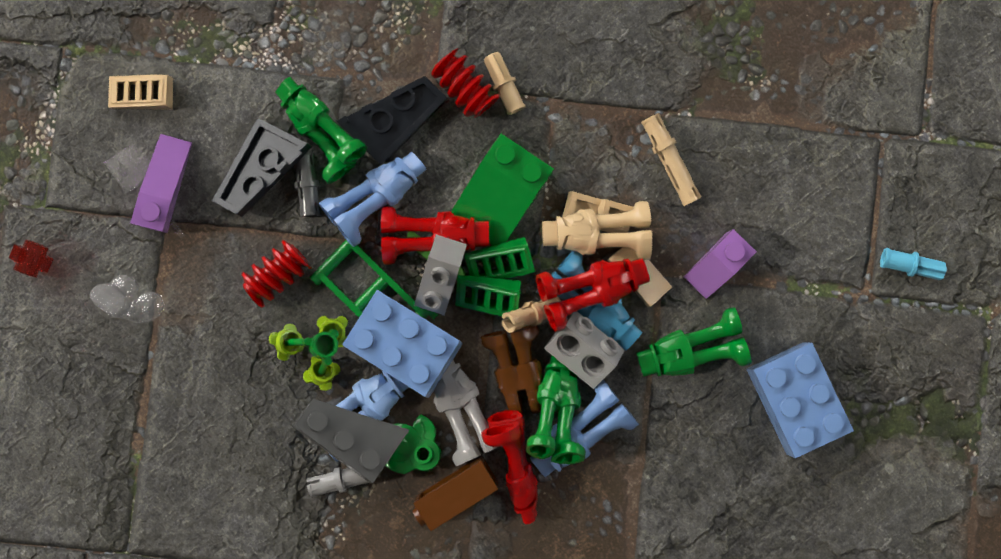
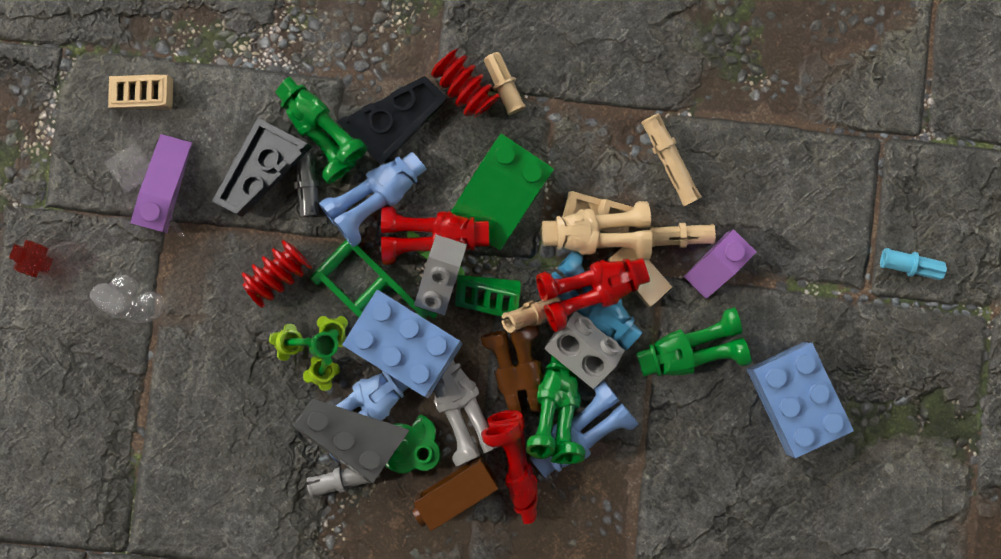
green slope [464,237,535,279] -> none
none -> tan pin [650,223,716,248]

